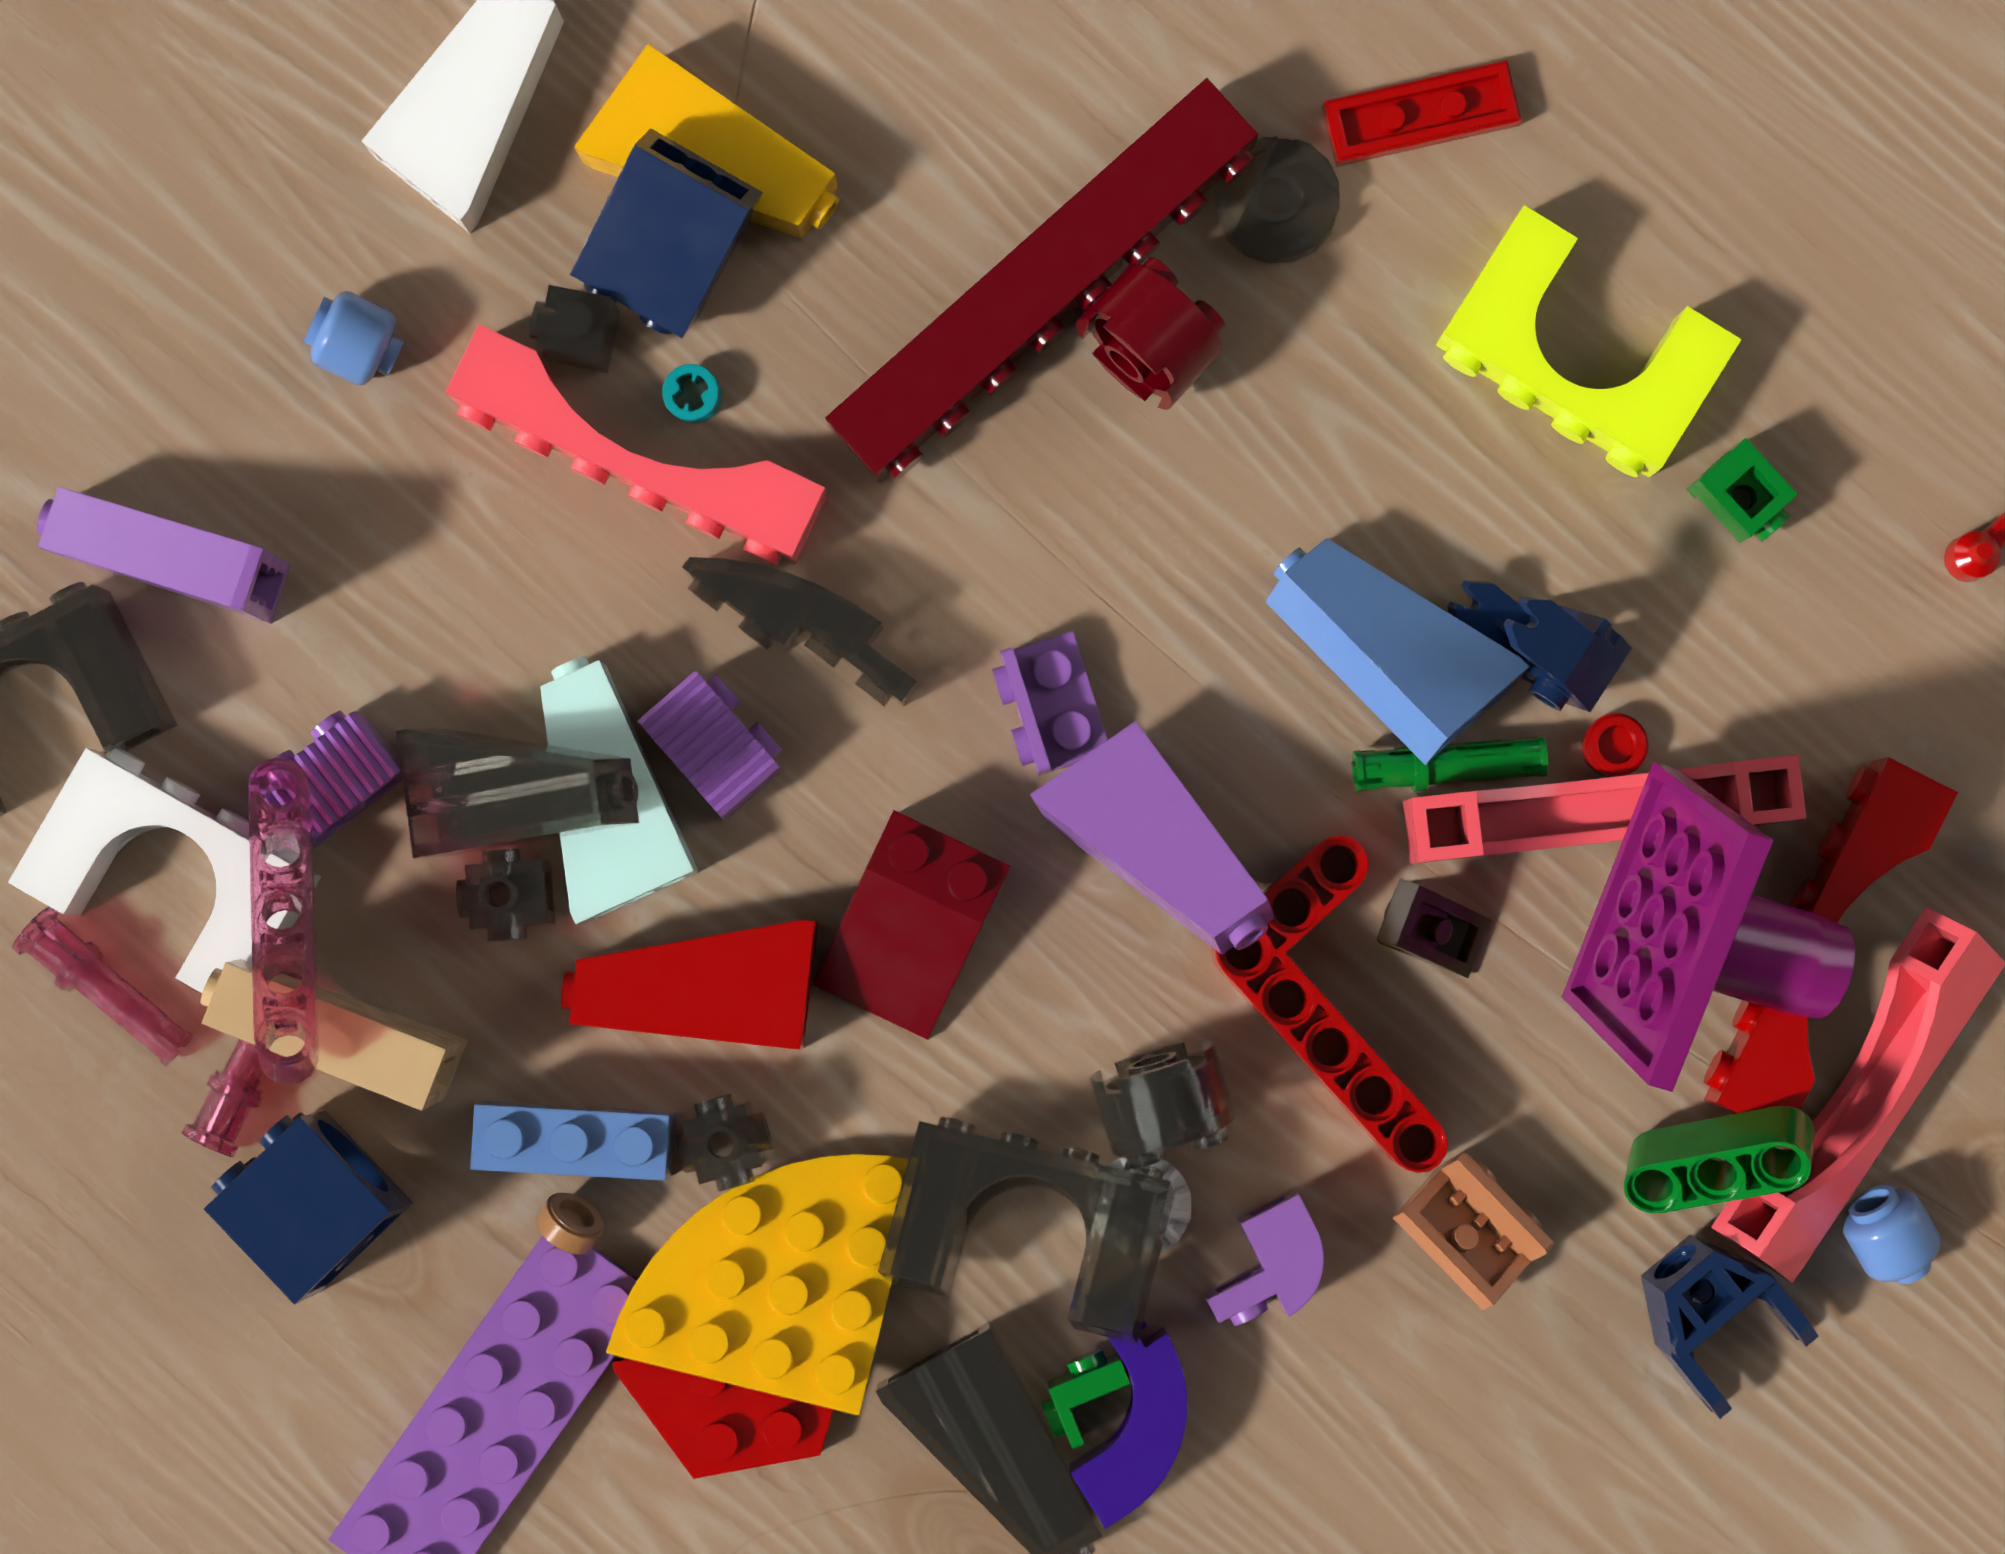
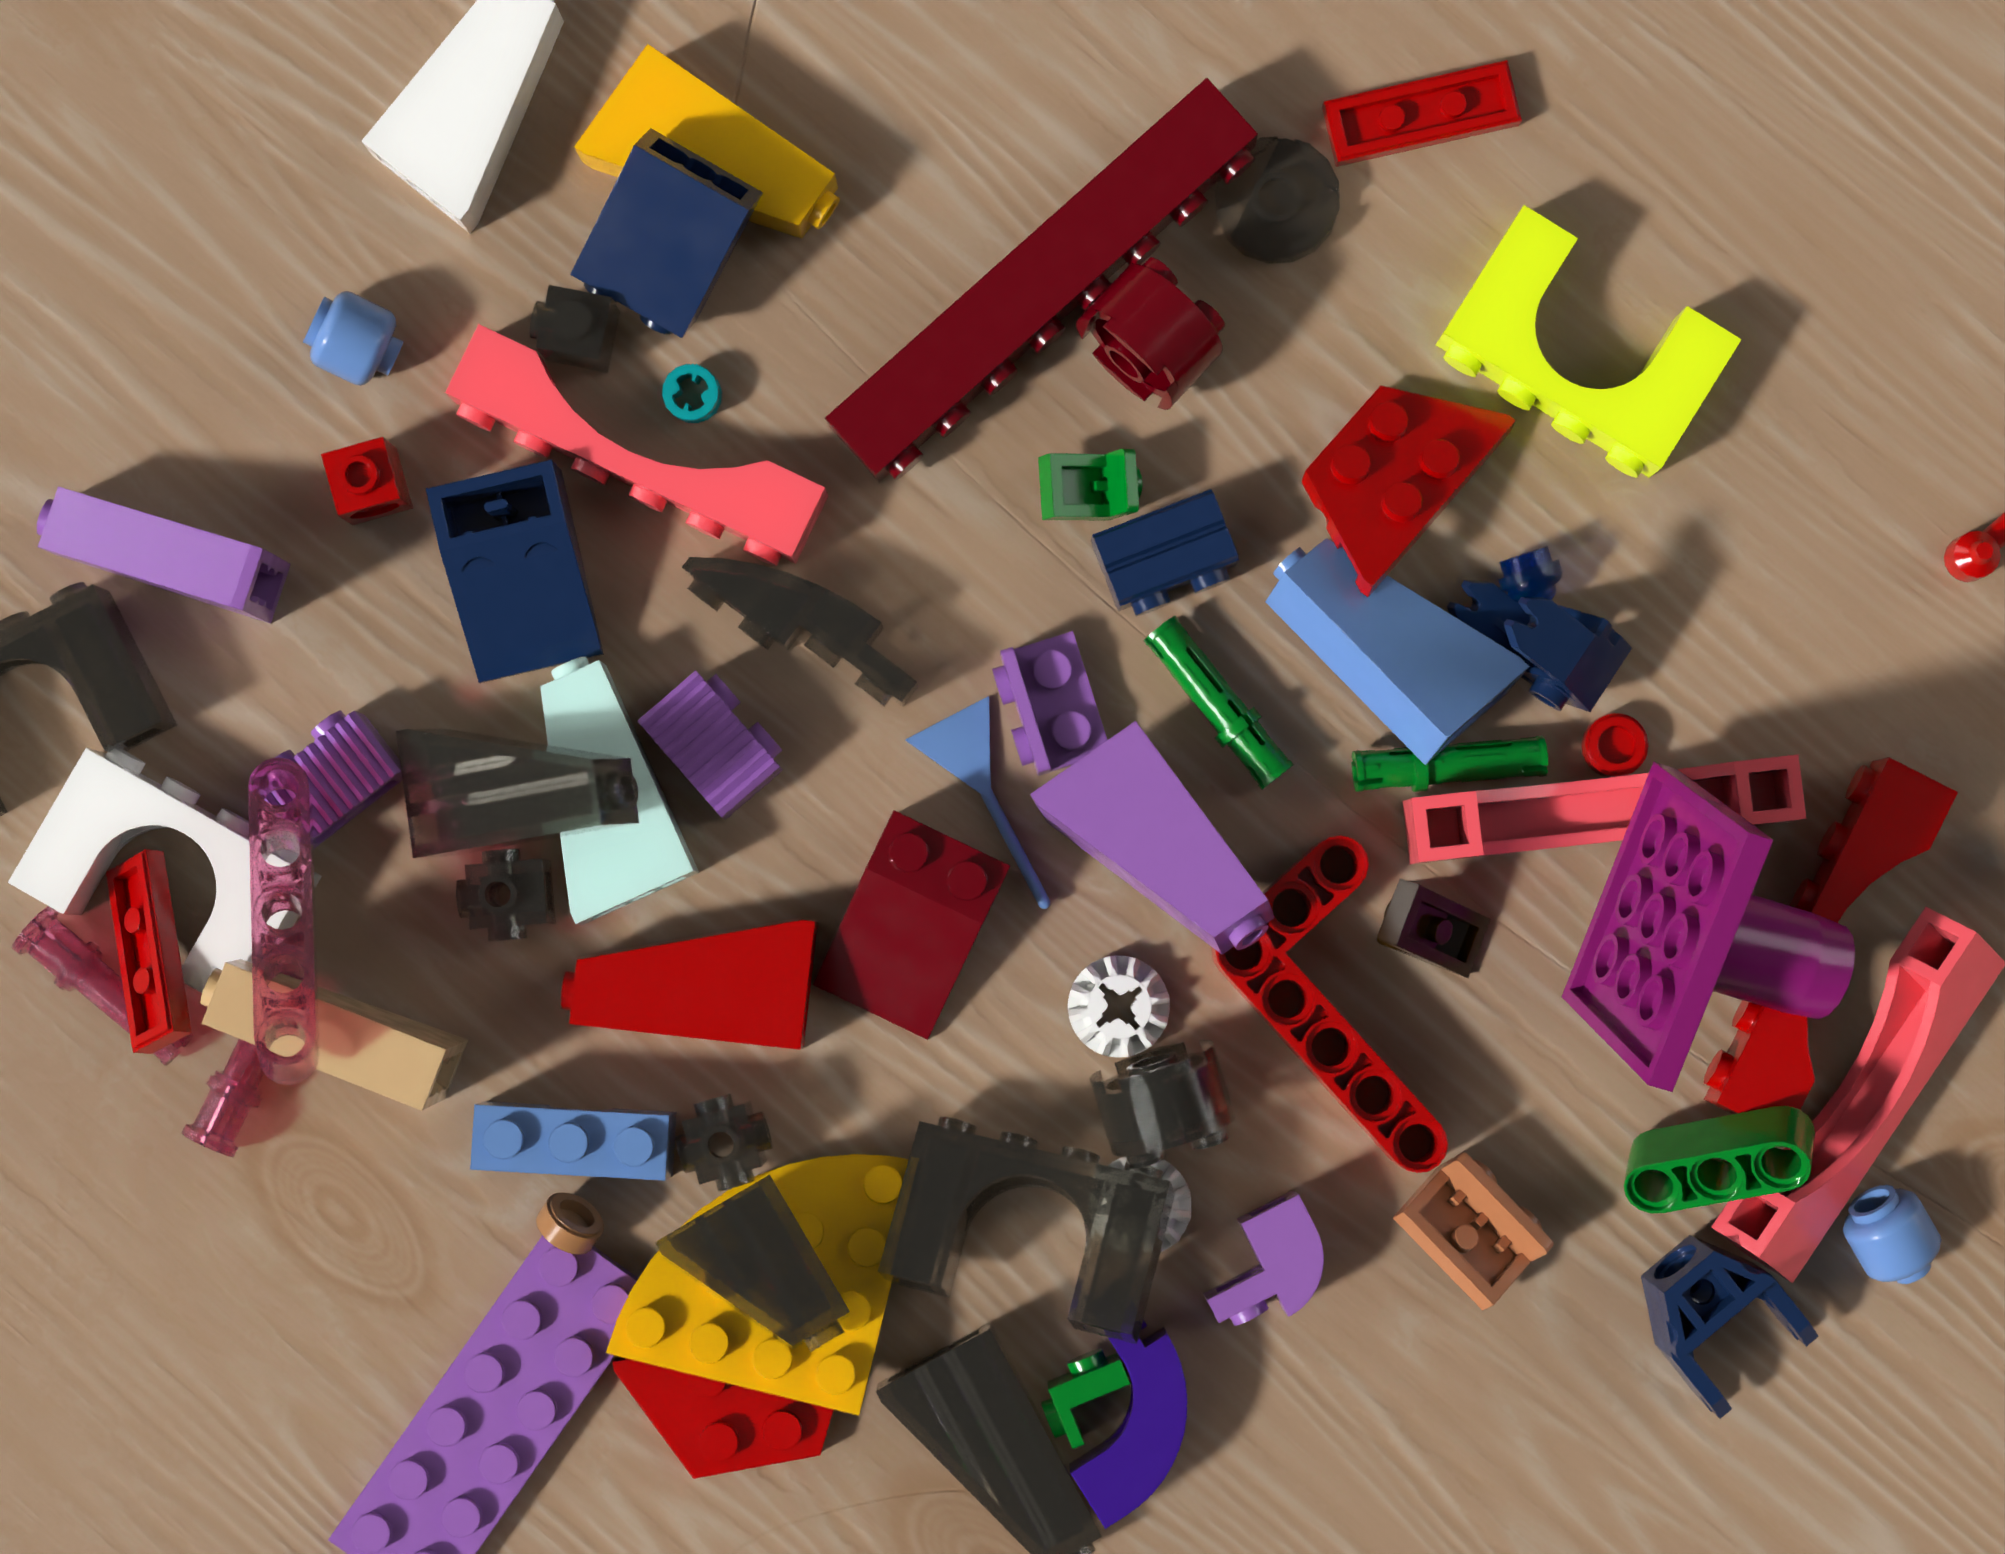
dark blue brick [204,1111,413,1305] -> none
green brick [1686,438,1798,543] -> none
none -> red tile [106,849,192,1054]
none -> red brick [321,437,413,525]
none -> dark blue slope [426,459,604,683]
none -> clear smoke slope [655,1175,850,1352]
none -> medium blue piece [905,696,1051,909]
none -> green bracket [1038,449,1143,521]
none -> white gear [1068,955,1170,1057]
none -> dark blue brick [1091,489,1239,616]
none -> green pin [1143,616,1294,790]
none -> red wing [1301,385,1516,597]
none -> clear blue plate [1498,546,1563,602]

